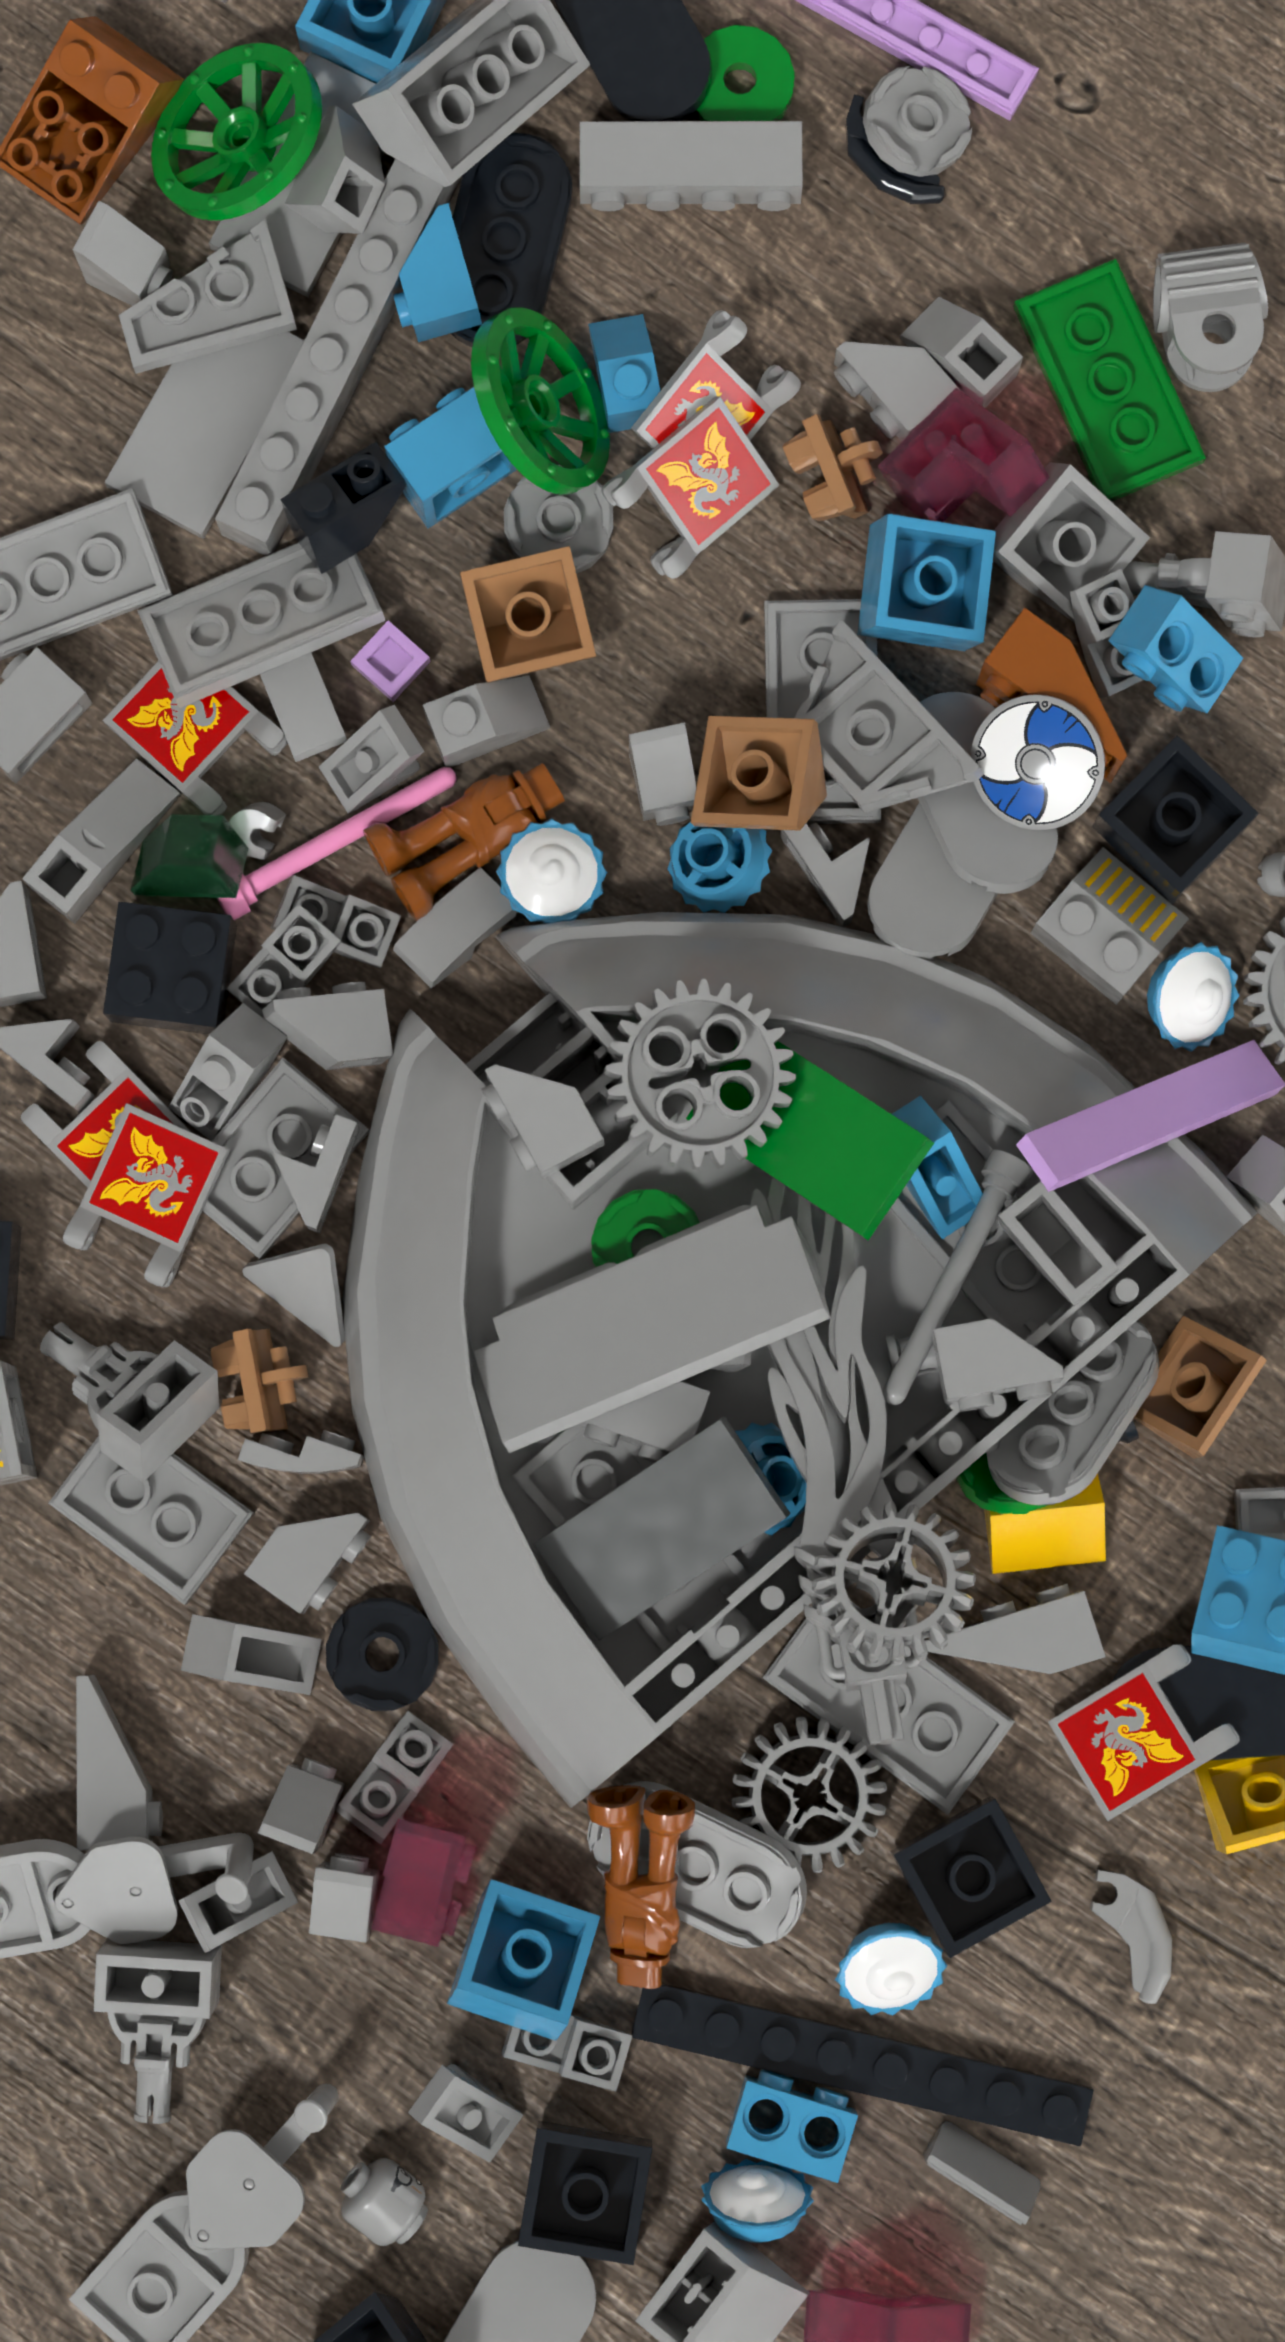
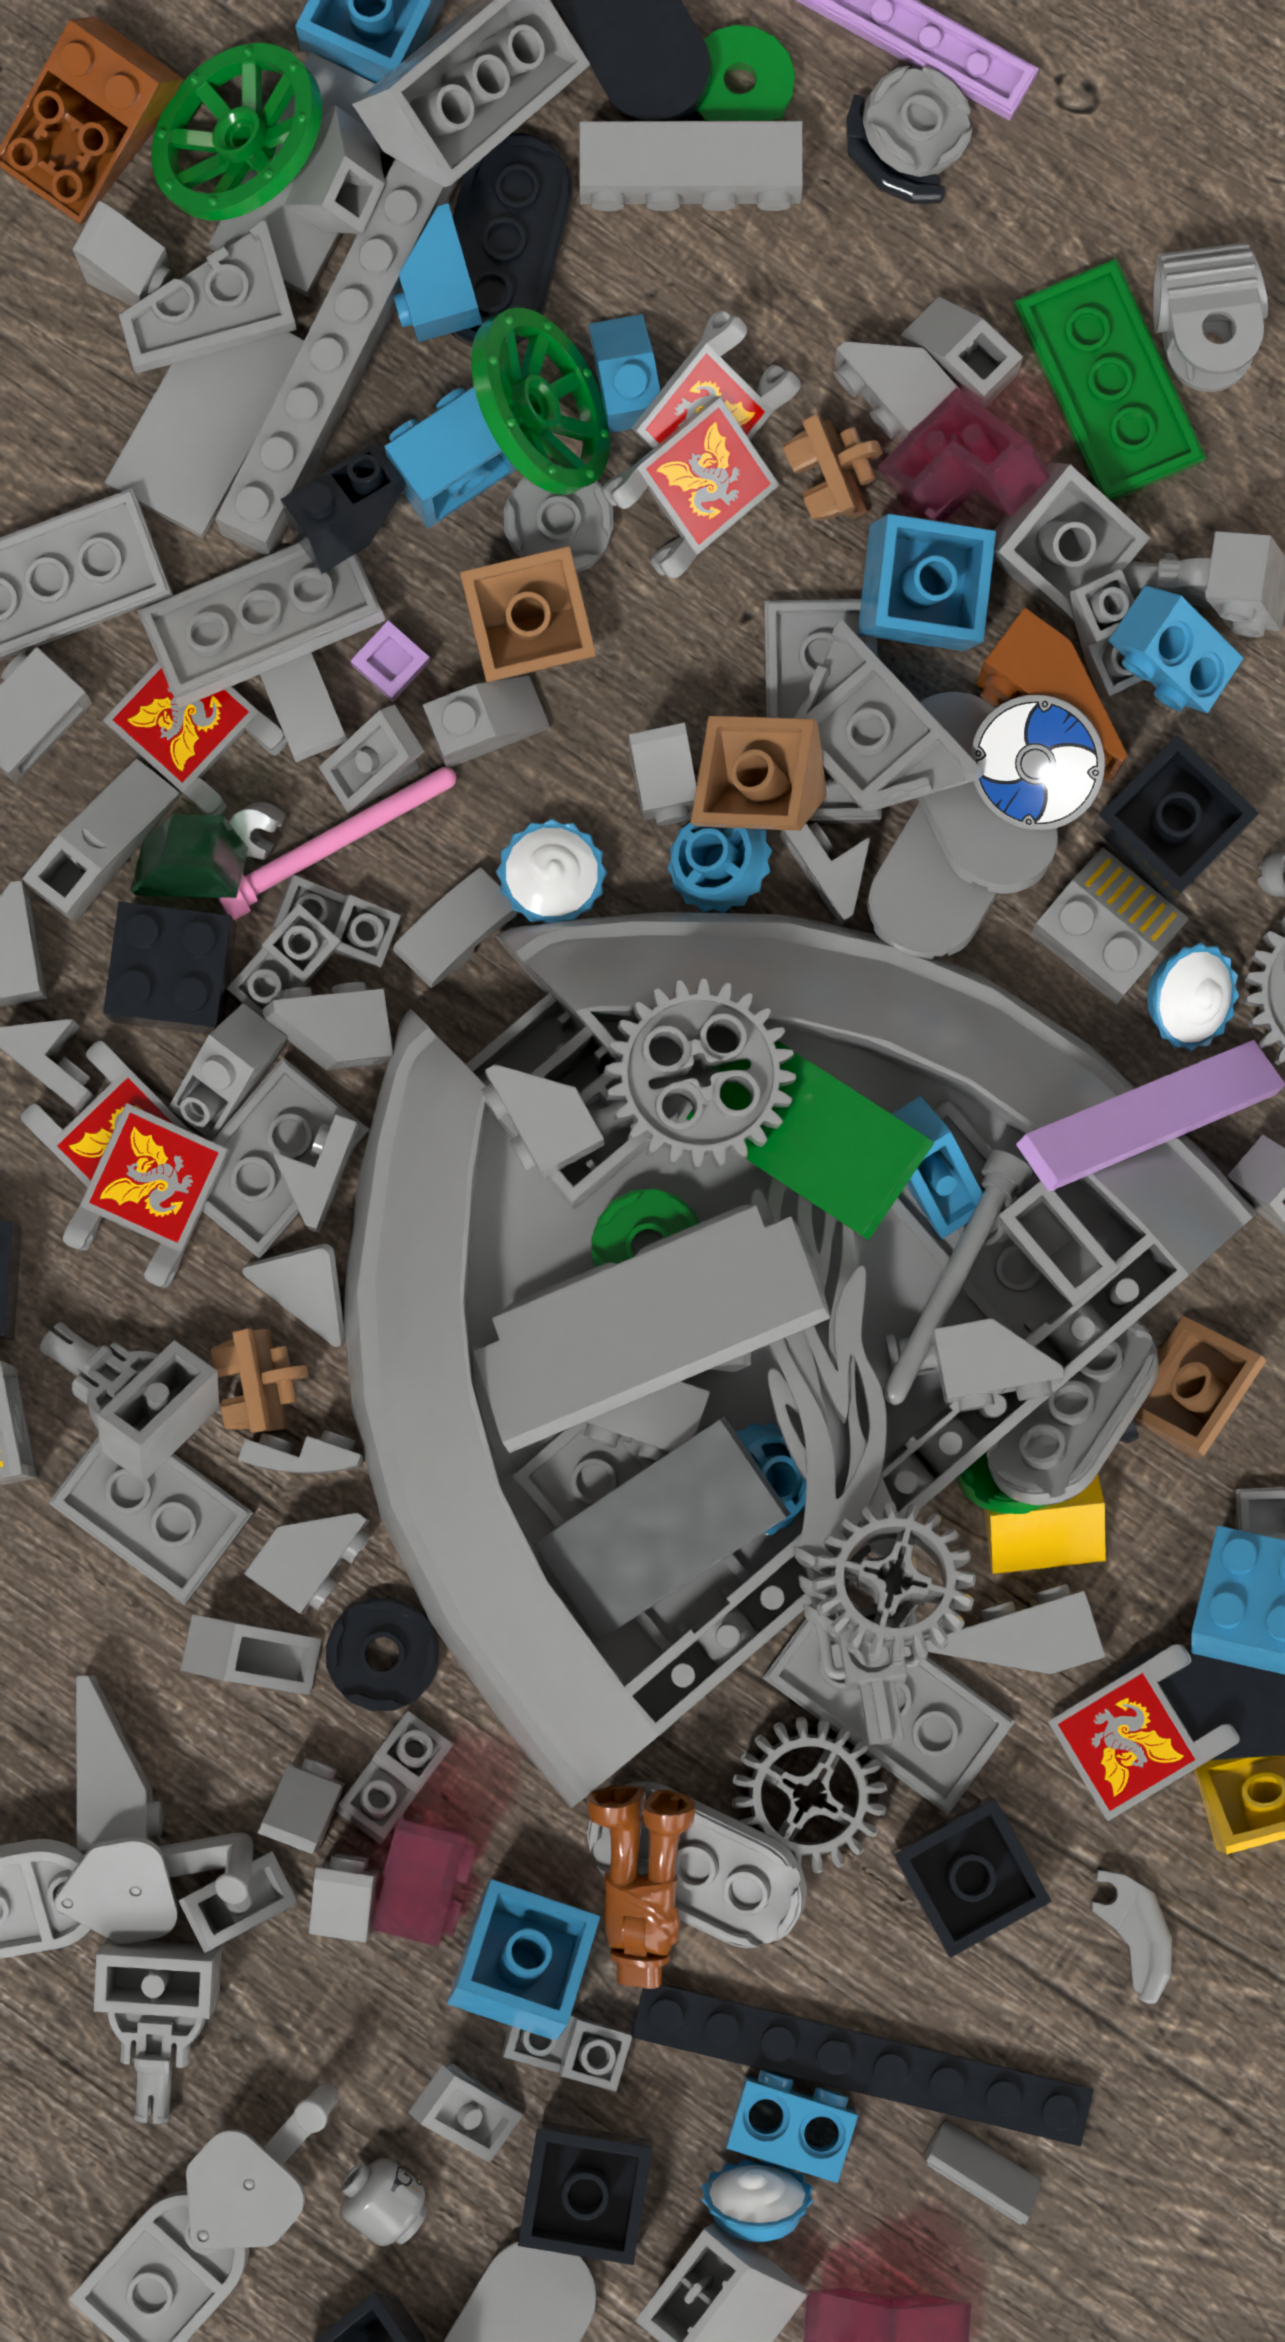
dark orange piece [363,763,565,921] -> none
white piece [835,1923,948,2016] -> none

